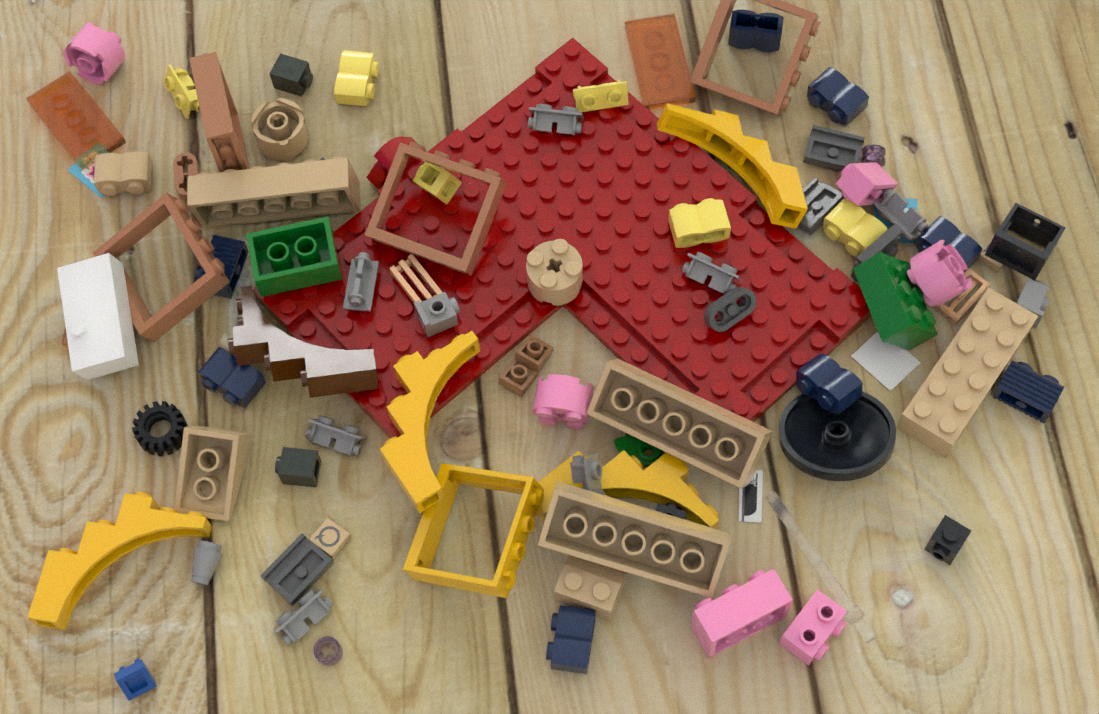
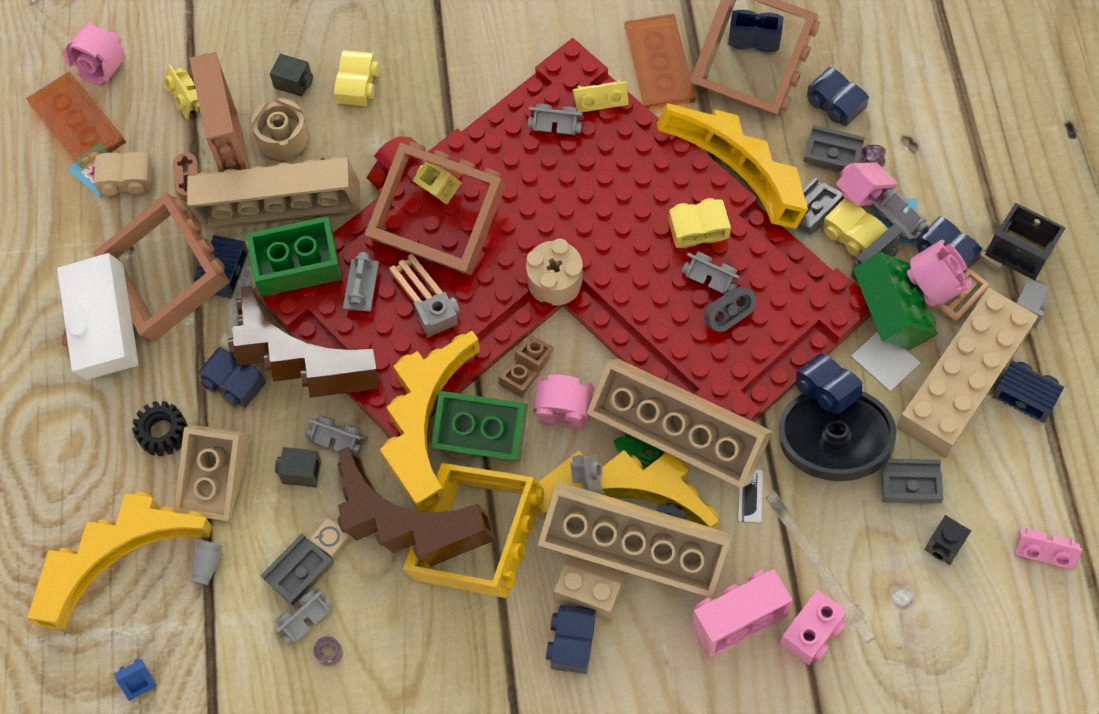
none -> reddish brown arch [338,447,495,566]
none -> green brick [431,391,528,461]
none -> dark grey plate [881,459,943,503]
none -> bright pink hinge [1014,528,1082,570]

